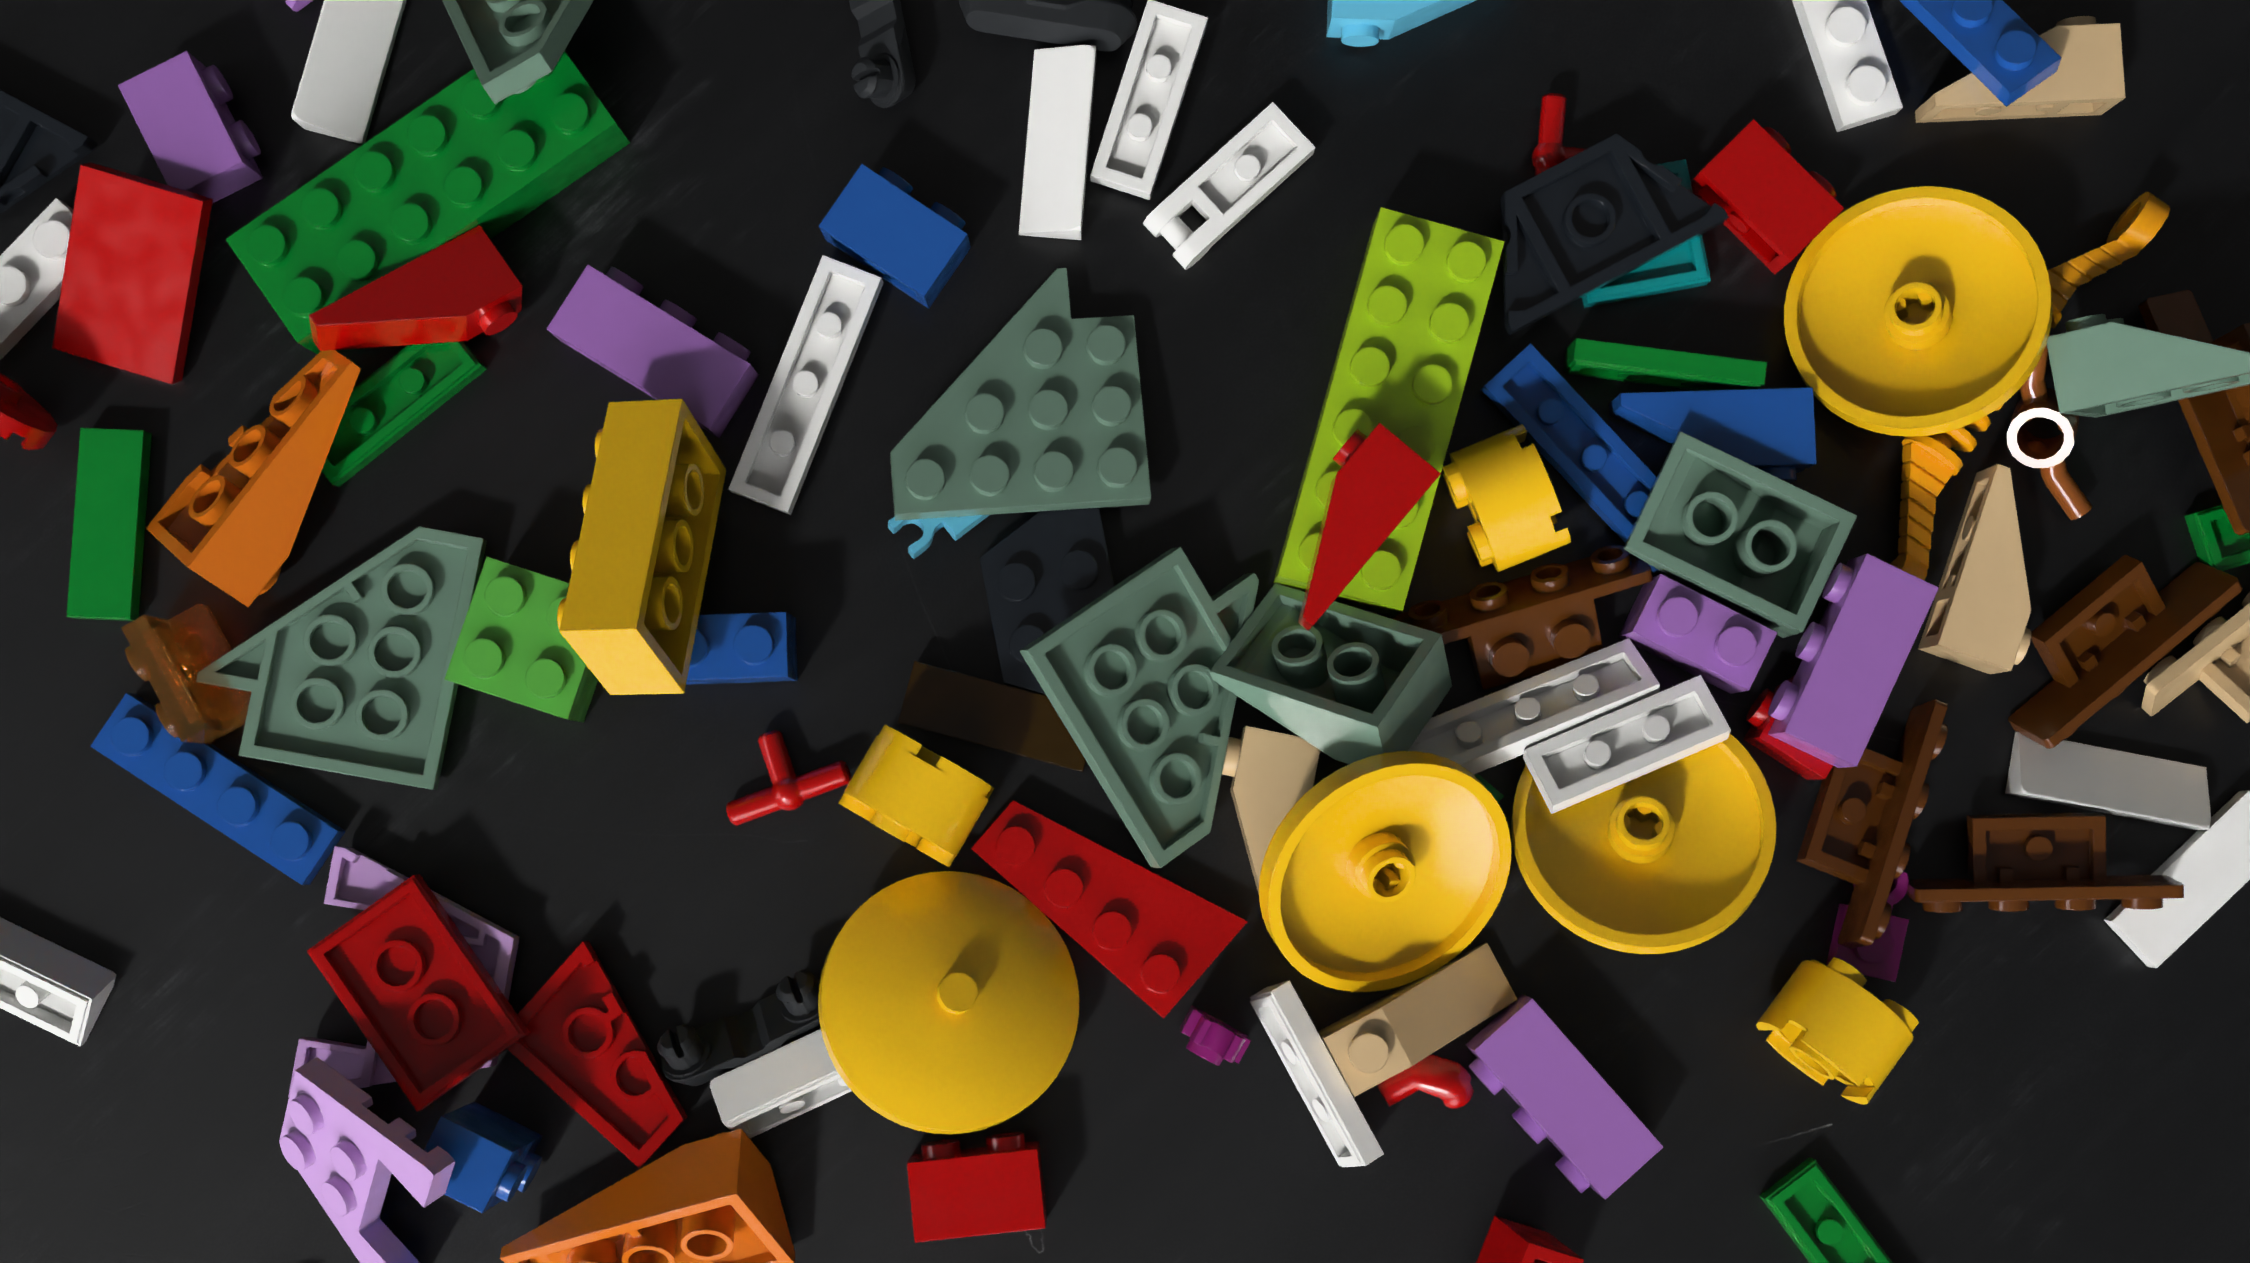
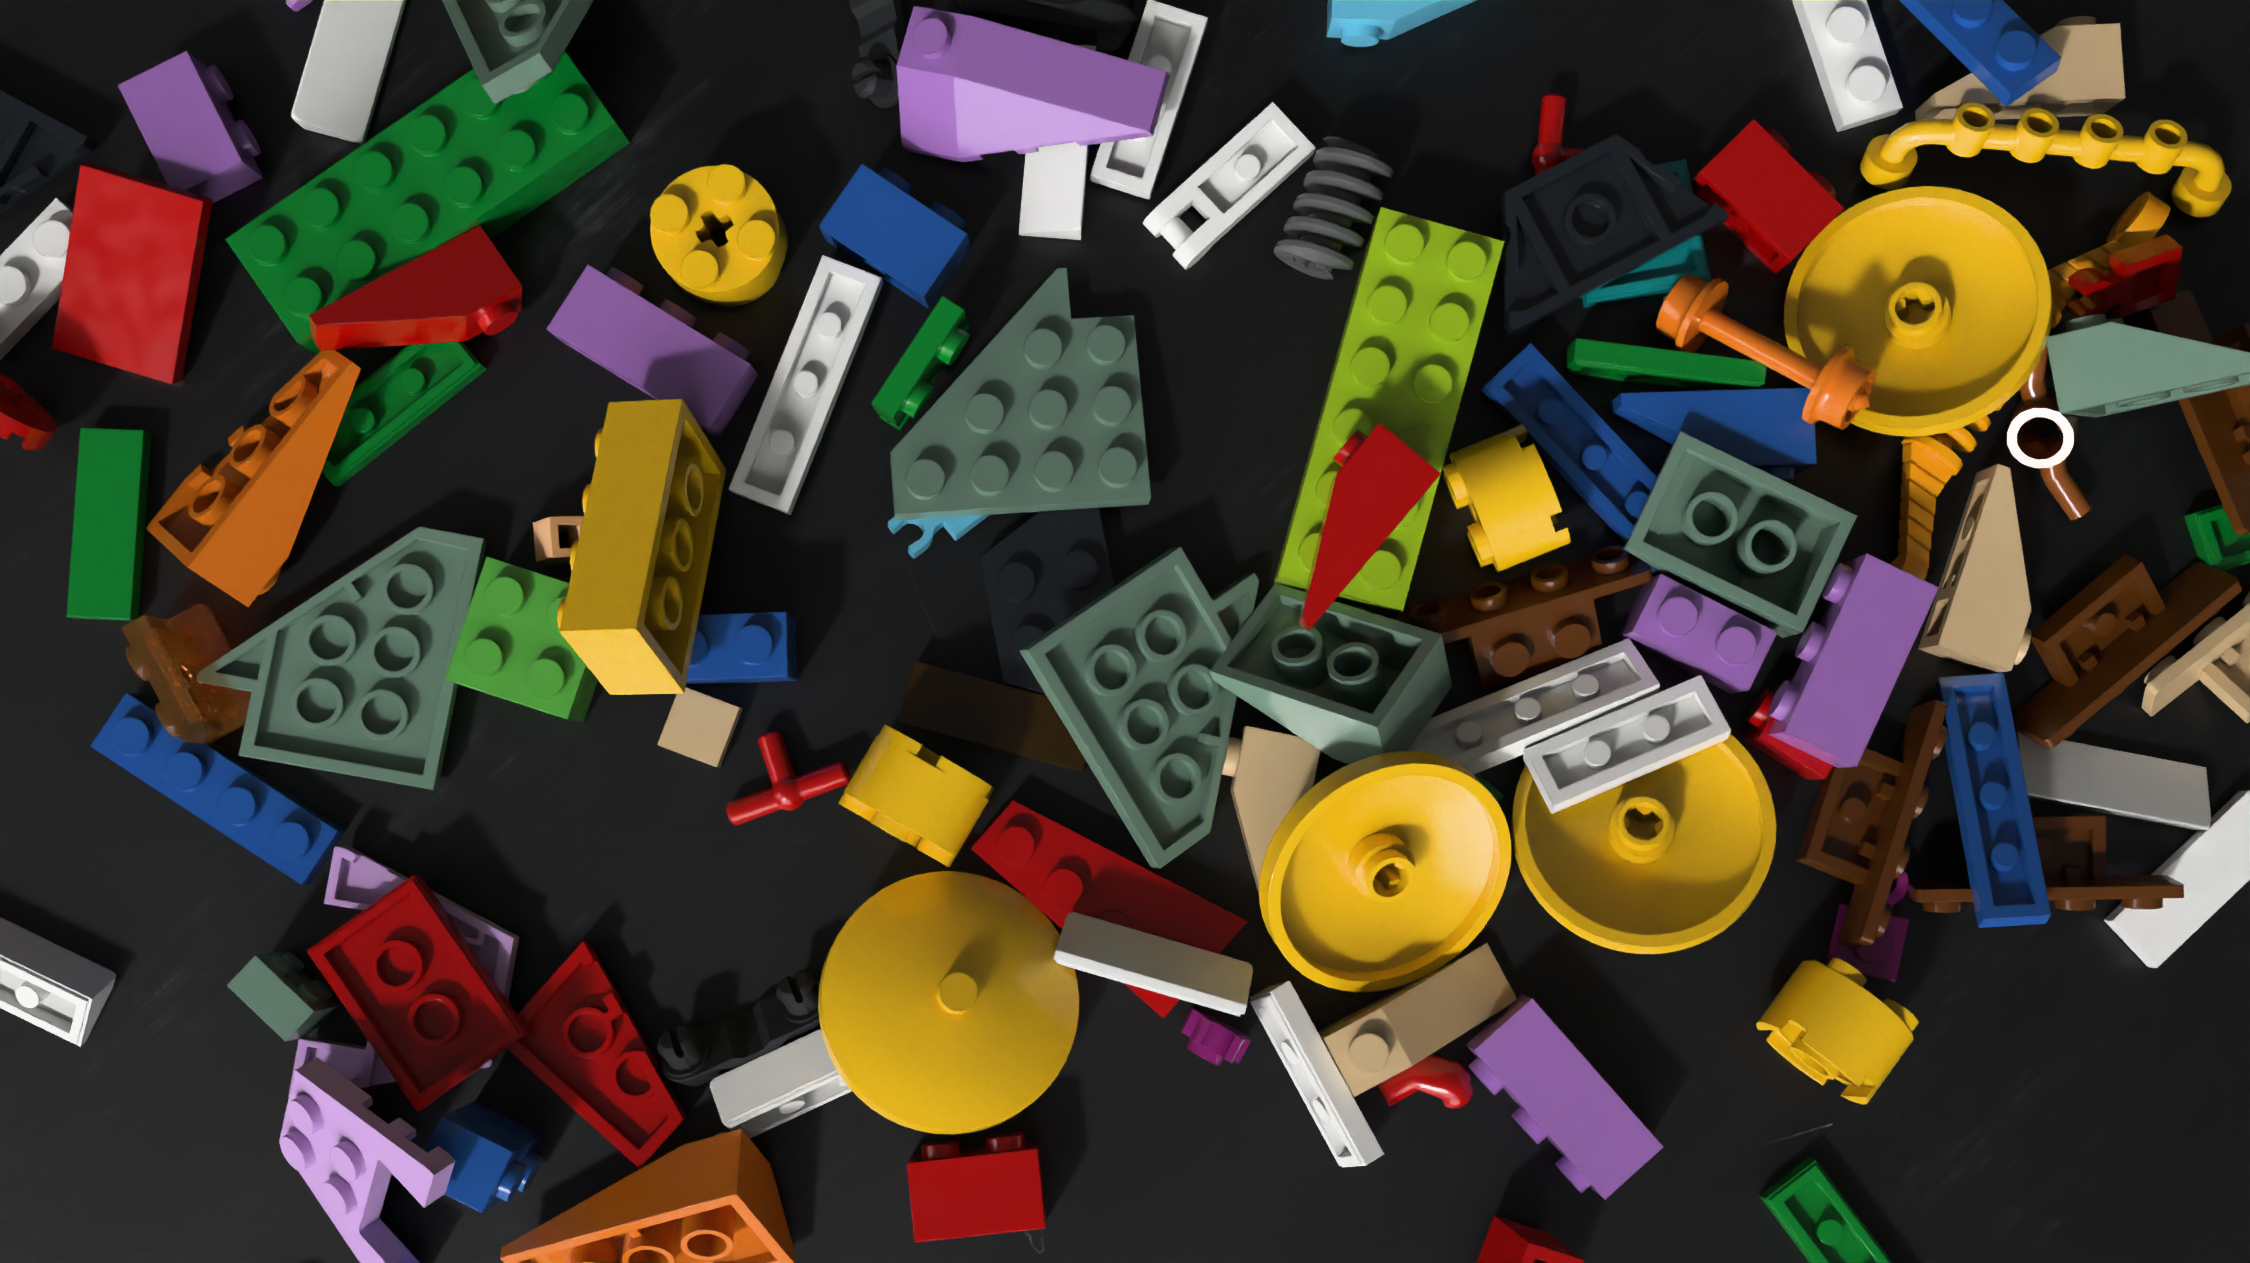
none -> sand green piece [227,951,339,1042]
none -> light nougat piece [533,516,584,566]
none -> yellow brick [650,164,788,307]
none -> tan tile [657,687,743,768]
none -> green plate [871,296,970,431]
none -> medium lavender wedge [896,6,1170,162]
none -> white slope [1053,912,1253,1017]
none -> dark grey piece [1273,136,1394,280]
none -> orange piece [1656,274,1877,430]
none -> yellow bar [1860,102,2232,218]
none -> blue plate [1935,673,2051,928]
none -> red plate [2065,234,2183,319]

